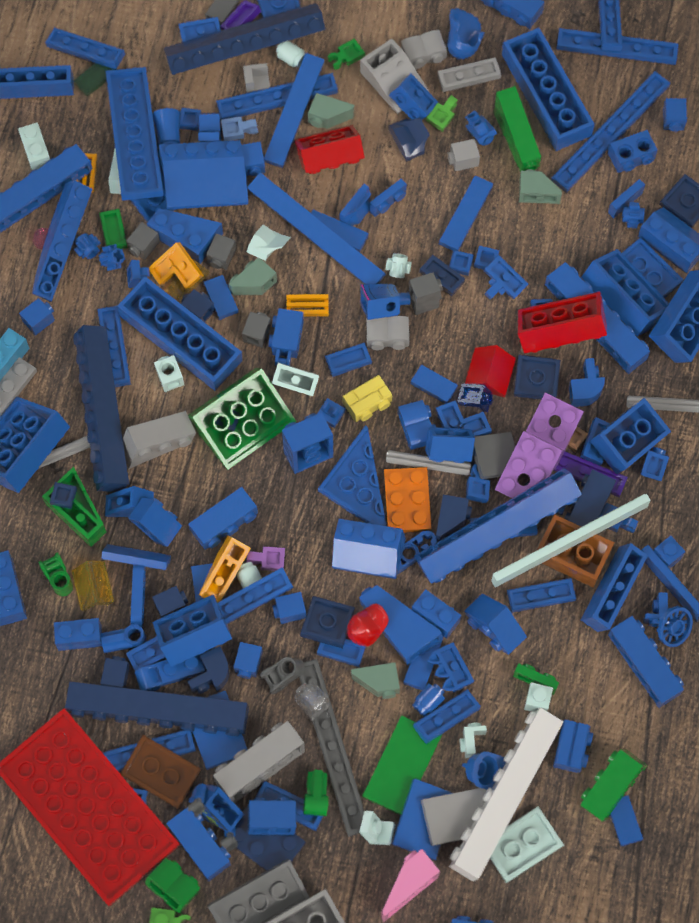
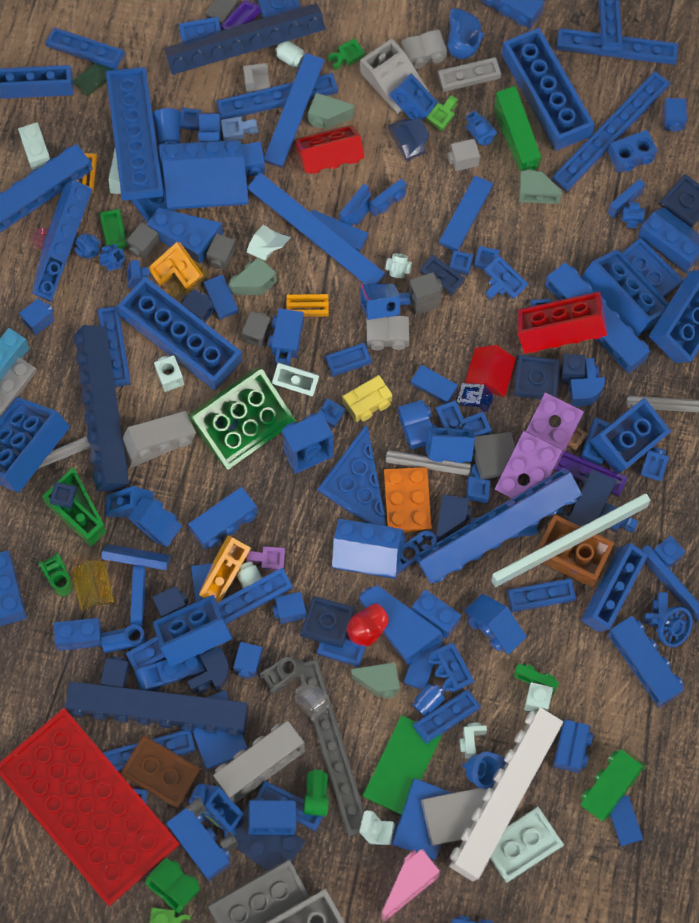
none -> dark blue brick [561,354,585,384]

